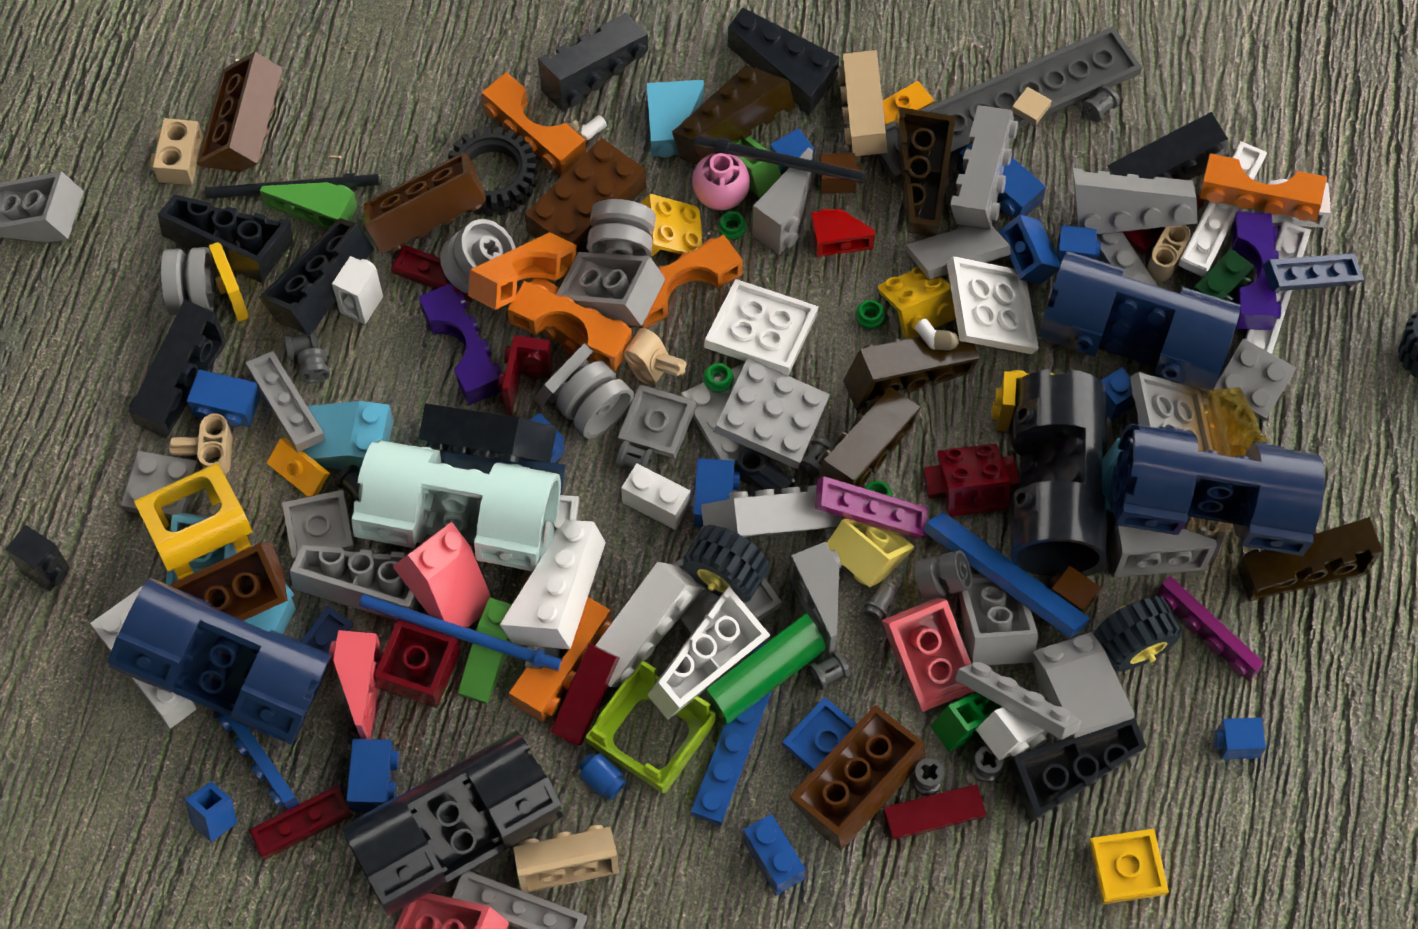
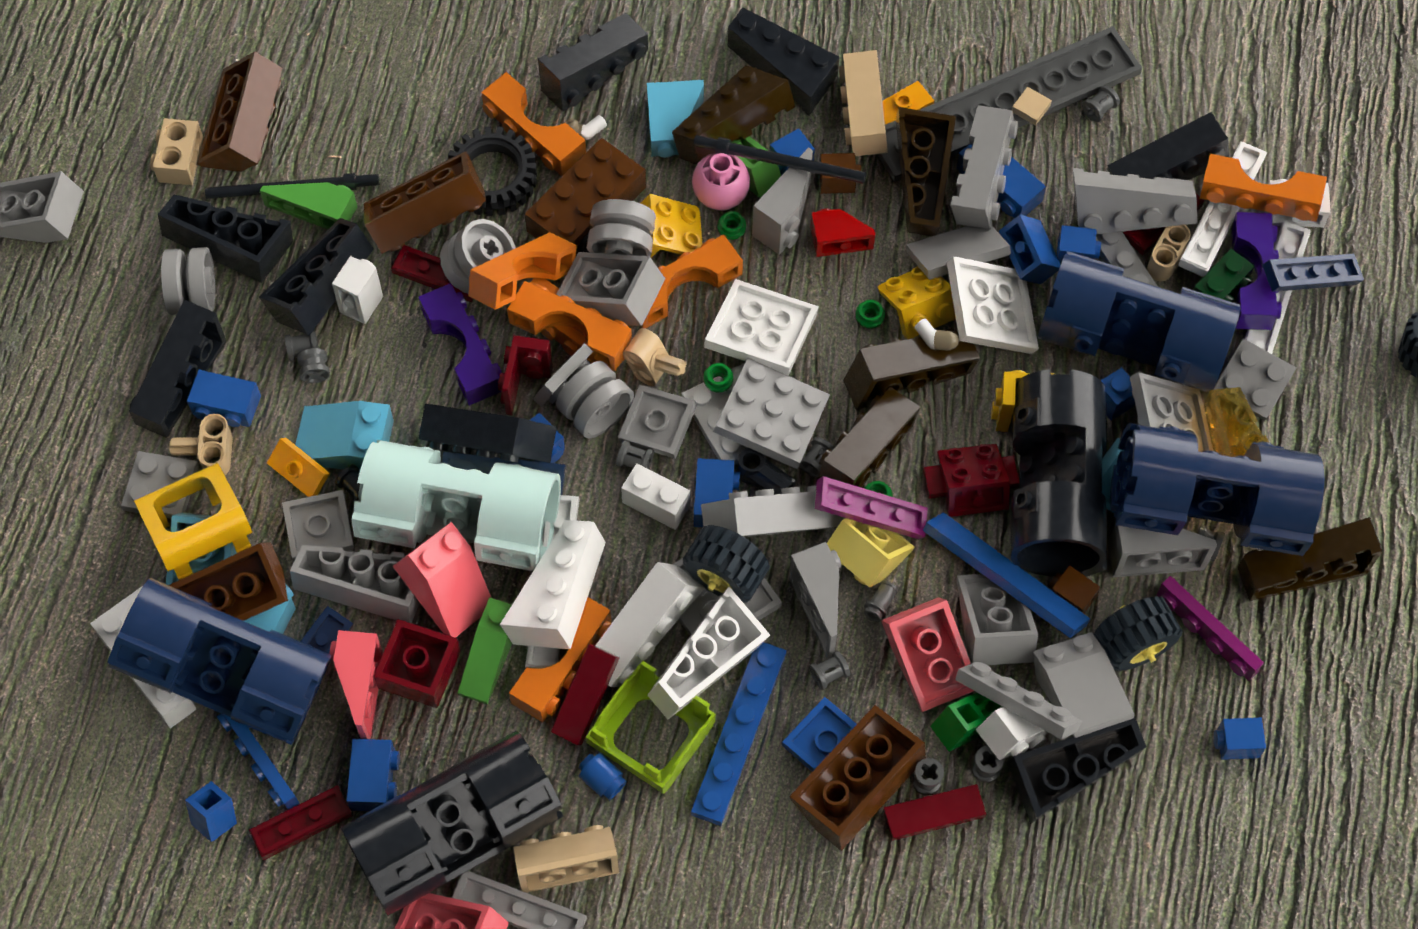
black brick [5,525,70,592] -> none
yellow plate [209,242,249,322] -> none
light grey plate [246,351,325,453] -> none
blue bar [359,594,562,671] -> none
green brick [706,613,825,726] -> none
blue brick [742,814,806,896] -> none
dark grey wheel [915,550,972,599] -> none
yellow plate [1088,829,1169,904] -> none

